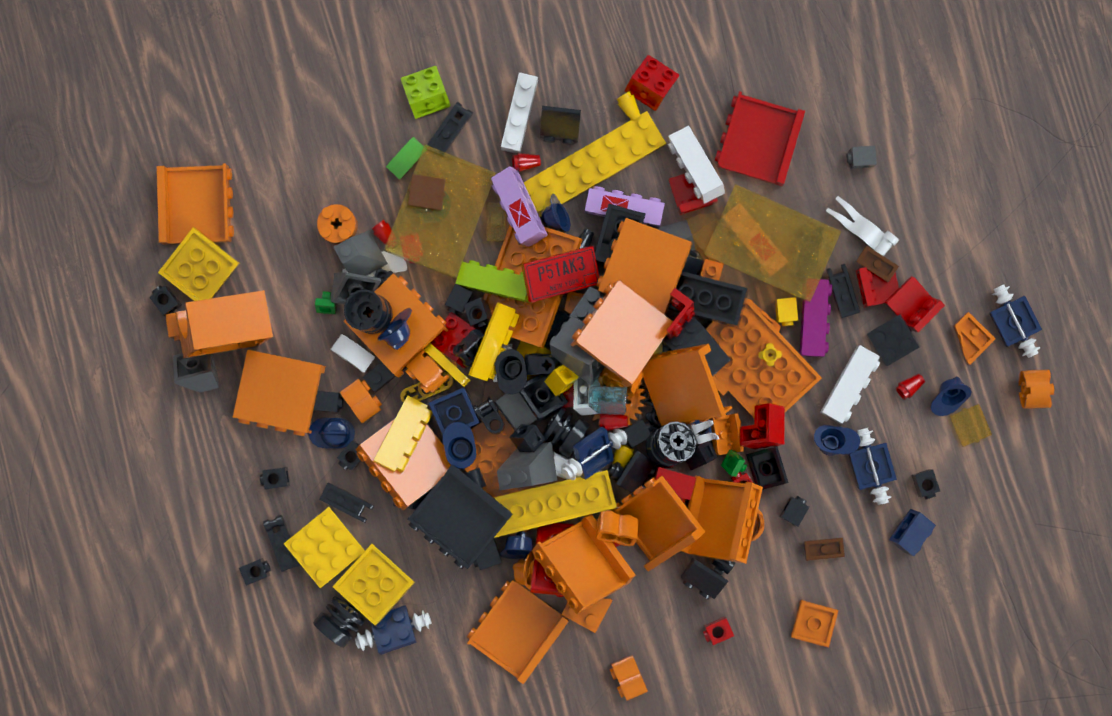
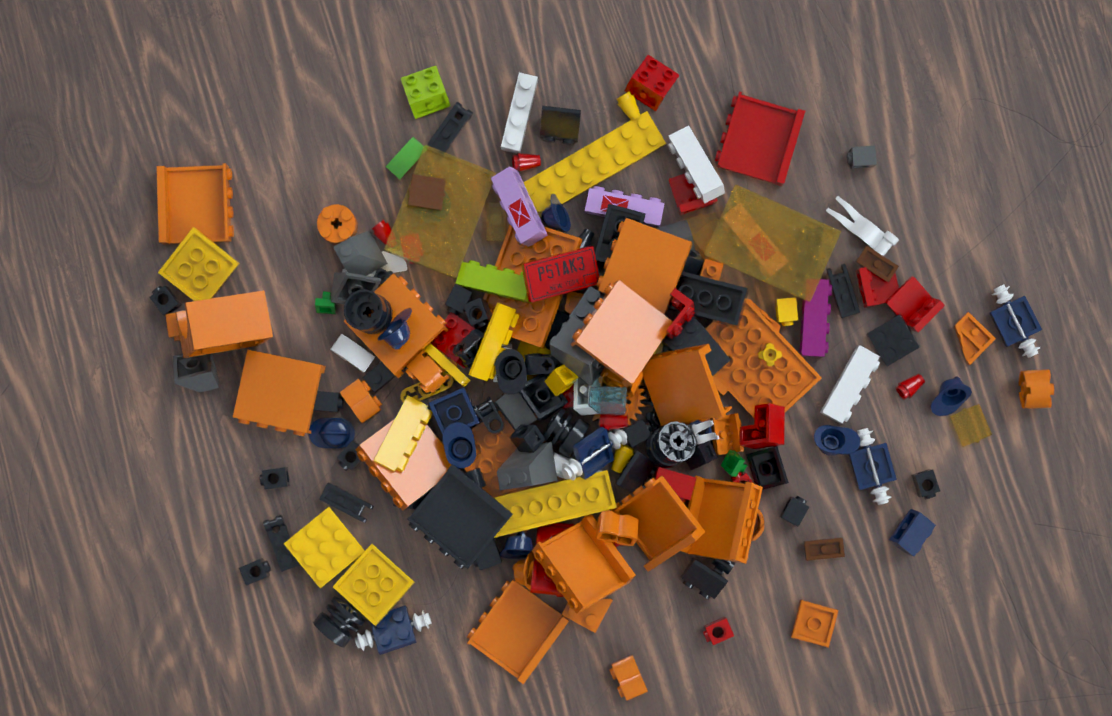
black plate [608,462,624,481] -> none

